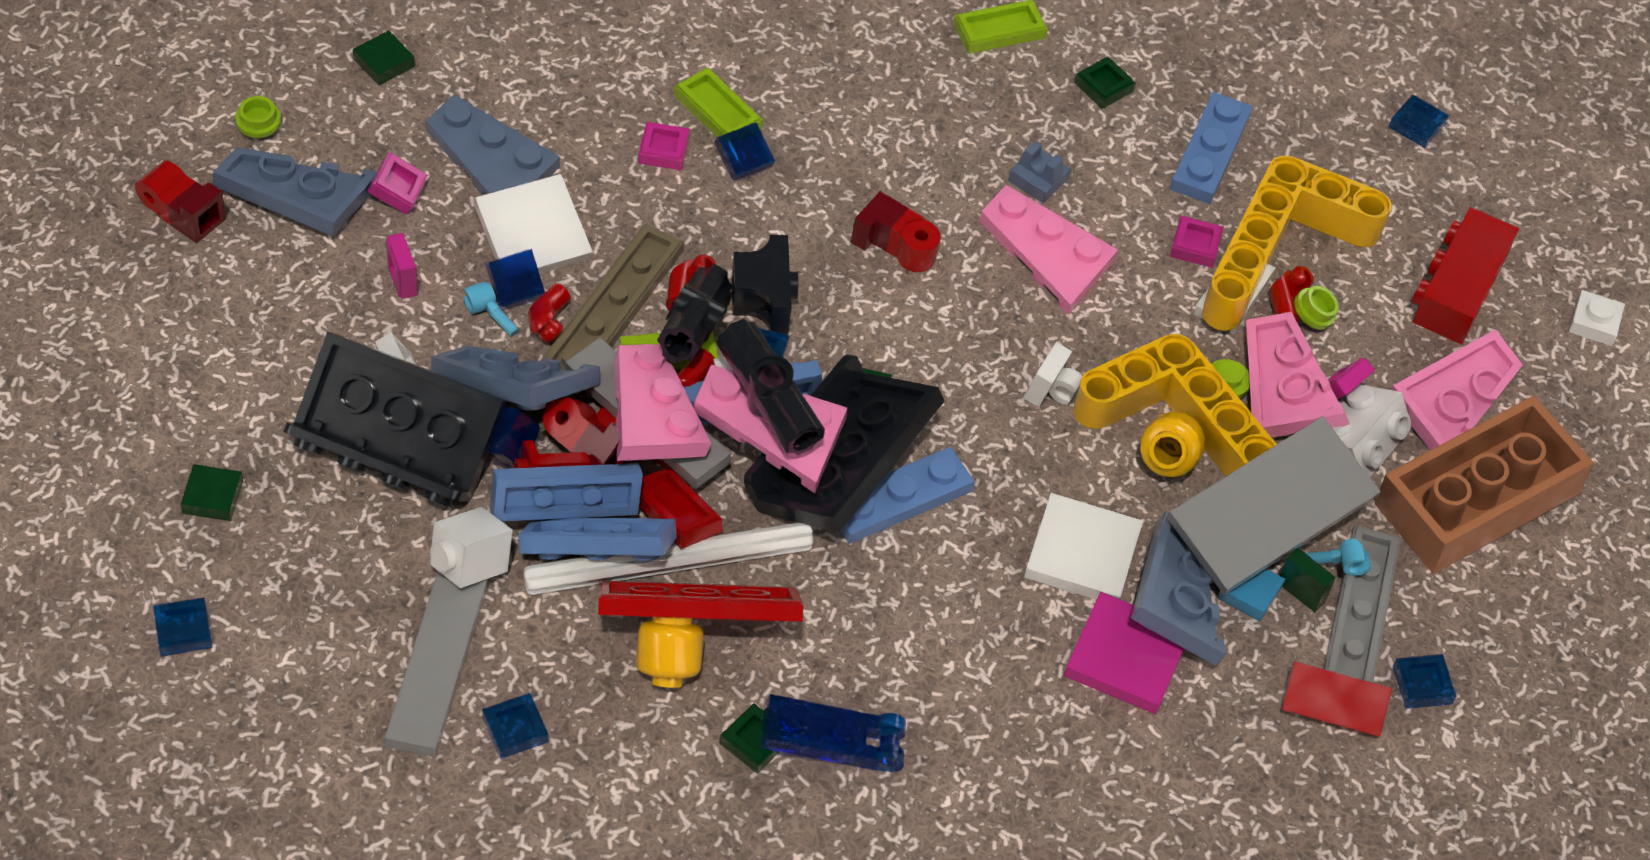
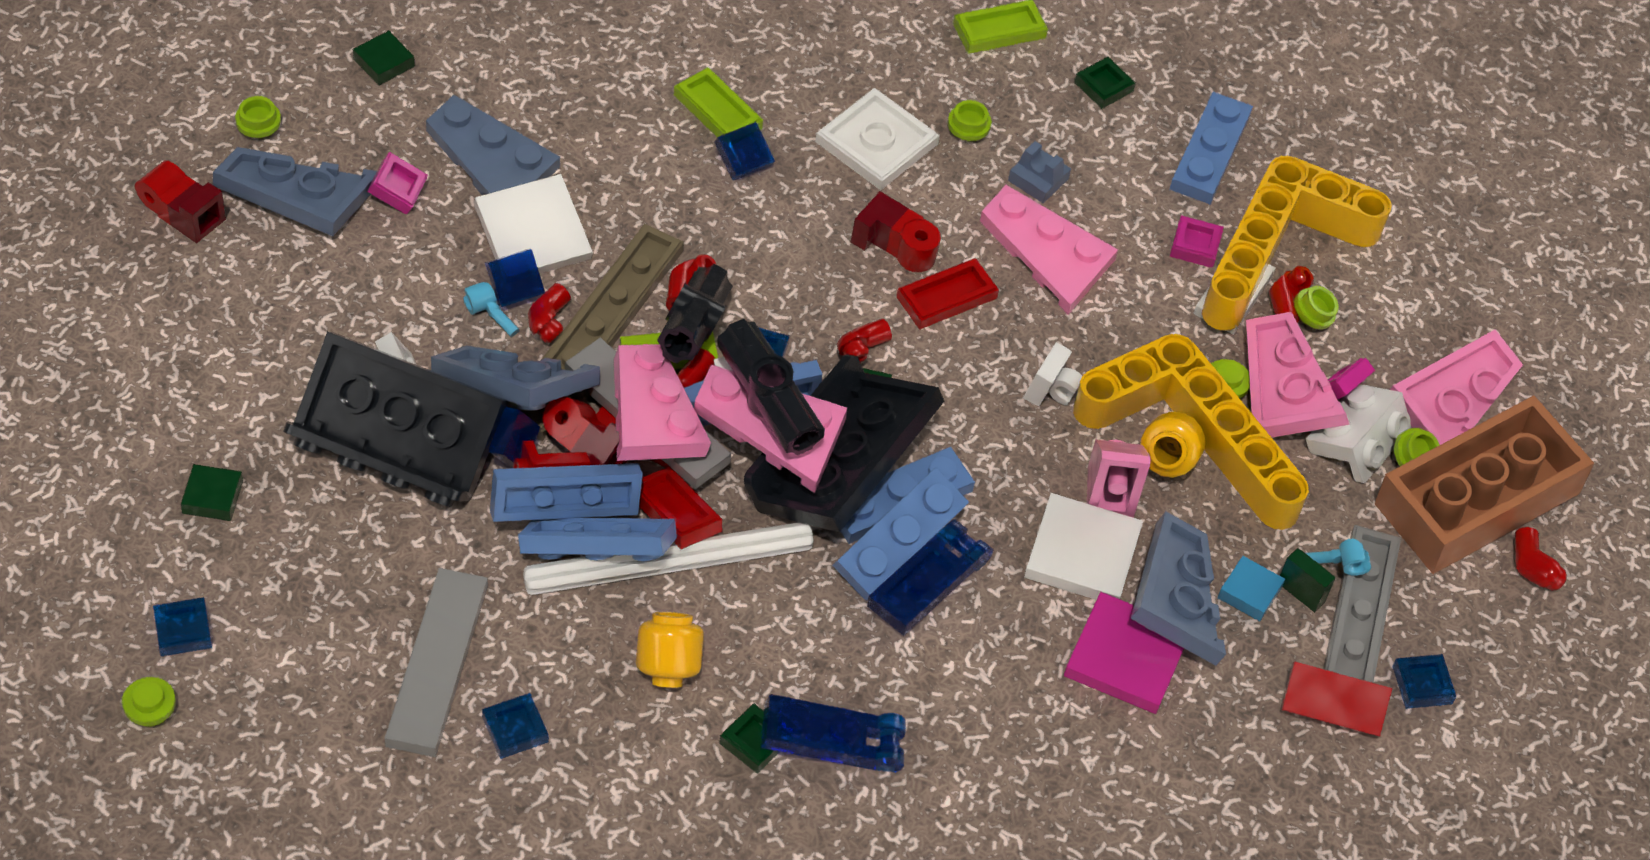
dark pink tile [386,233,417,299] -> none
white brick [430,507,513,588] -> none
red tile [598,580,804,622] -> none
dark pink tile [638,121,690,171] -> none
black brick [731,234,799,335] -> none
light grey tile [1167,416,1381,595] -> none
clear blue tile [1388,94,1449,148] -> none
red brick [1411,207,1520,345] -> none
white plate [1568,290,1625,346] -> none
none -> lime plate [122,677,176,727]
none -> white tile [815,88,940,190]
none -> medium blue plate [832,467,969,600]
none -> red arm [837,318,892,363]
none -> clear blue plate [867,519,994,636]
none -> red tile [897,258,999,330]
none -> lime plate [948,100,992,141]
none -> bright pink slope [1087,439,1150,518]
none -> lime plate [1394,428,1439,466]
none -> red arm [1515,527,1567,591]

